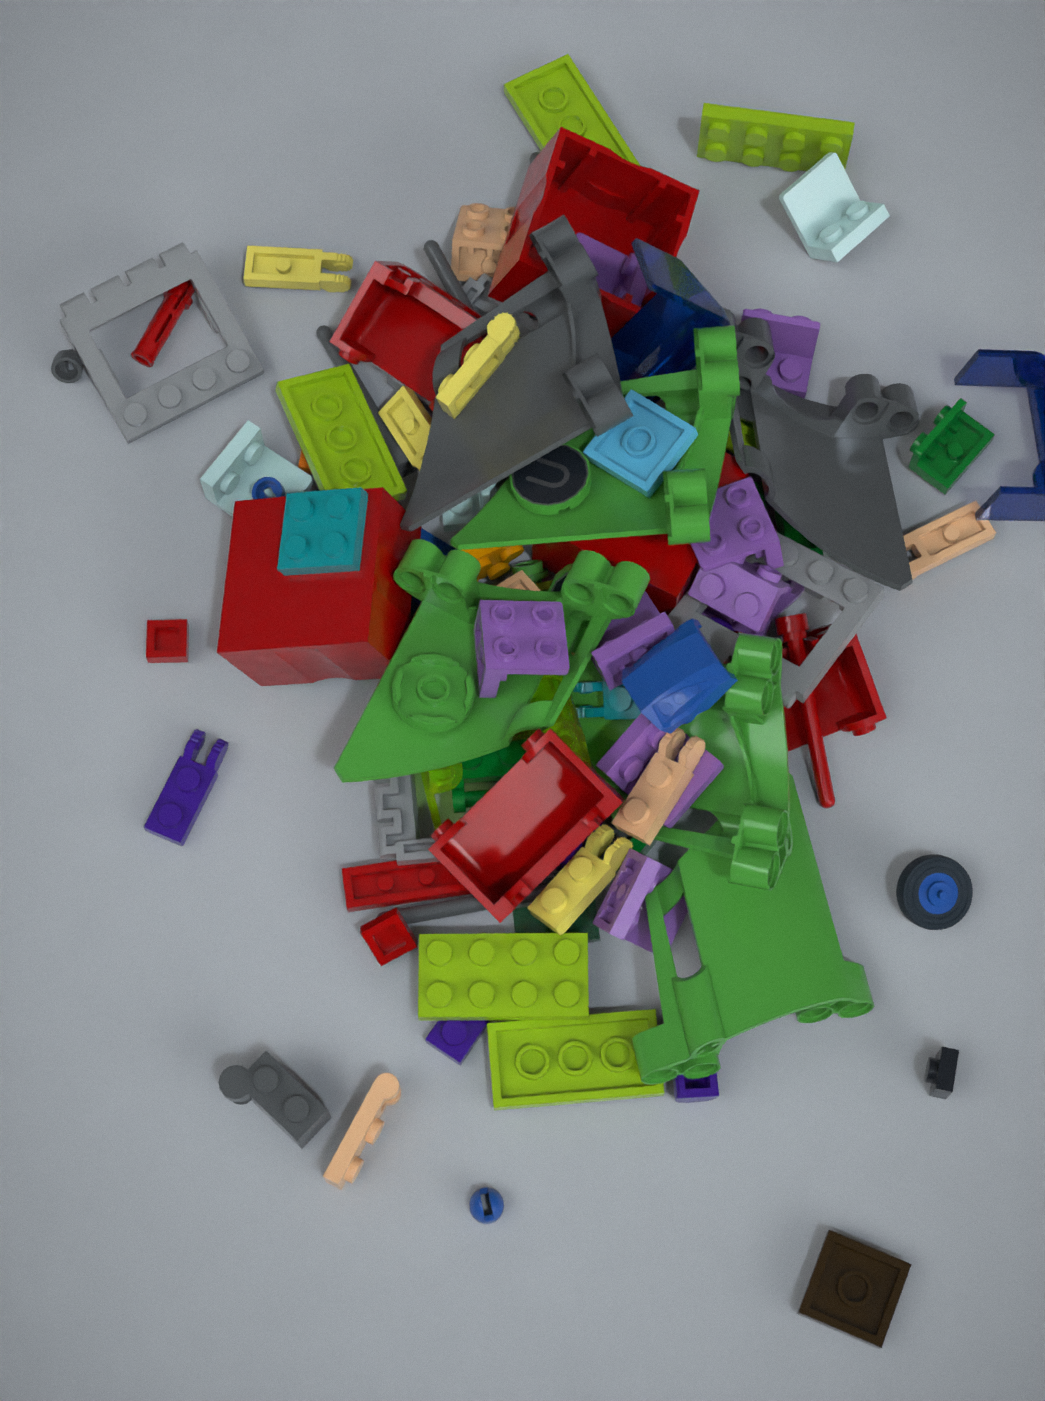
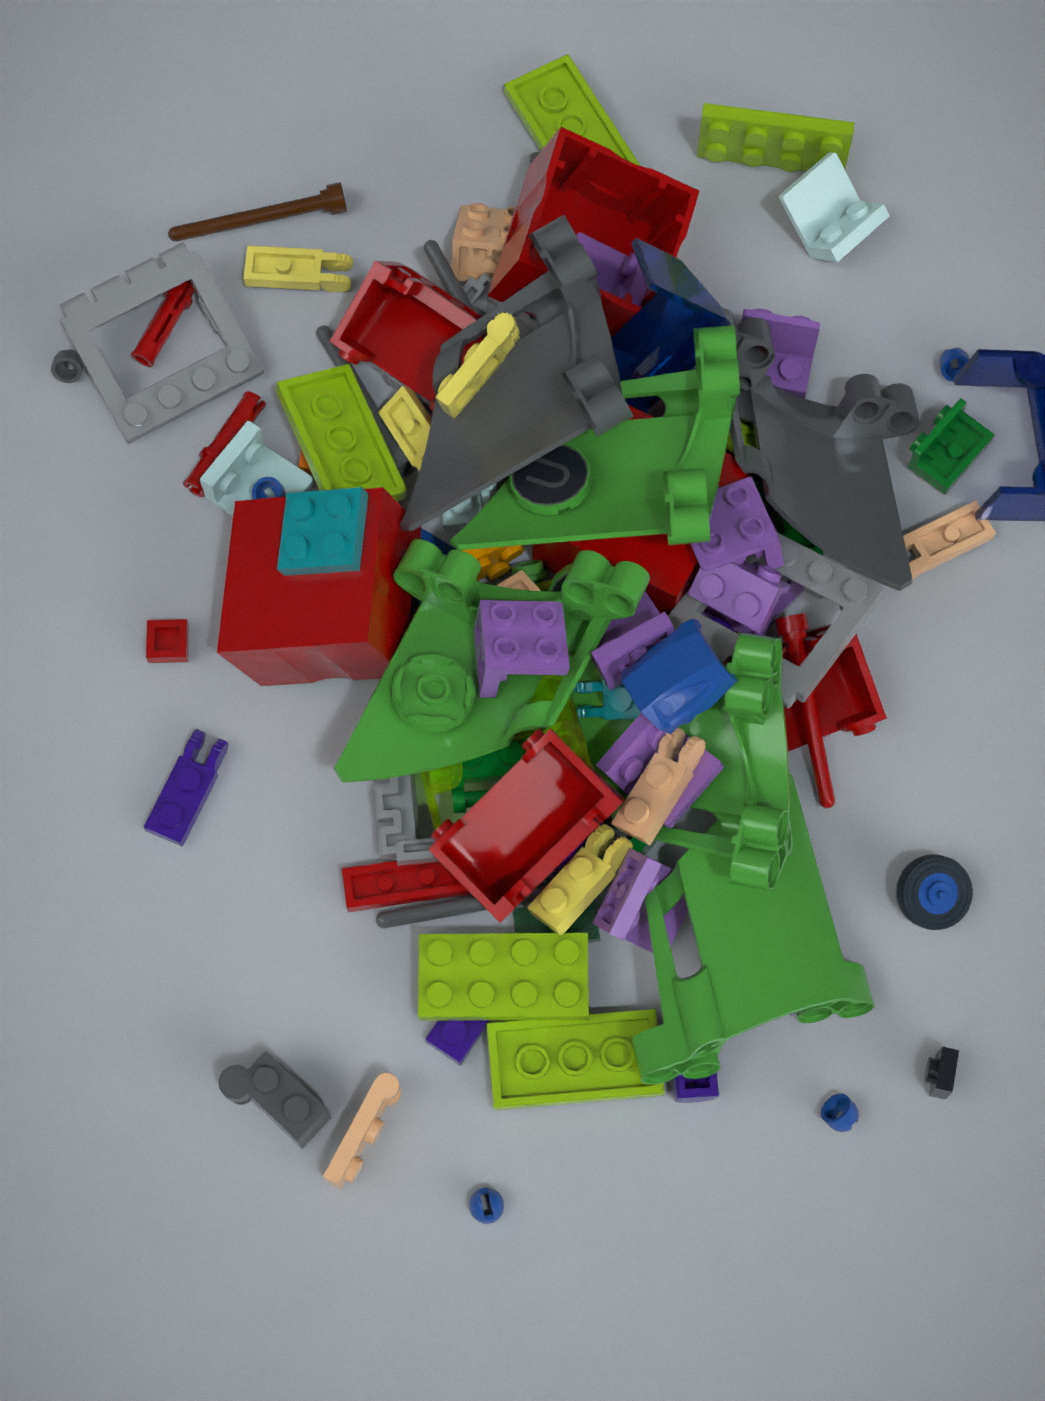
red plate [360,907,418,966] -> none
medium azure plate [583,389,698,499] -> none
dark brown plate [797,1230,912,1349] -> none
none -> reddish brown piece [168,182,348,242]
none -> red pin [183,391,266,497]
none -> blue hinge [821,1094,859,1132]
none -> blue hinge [939,347,972,382]

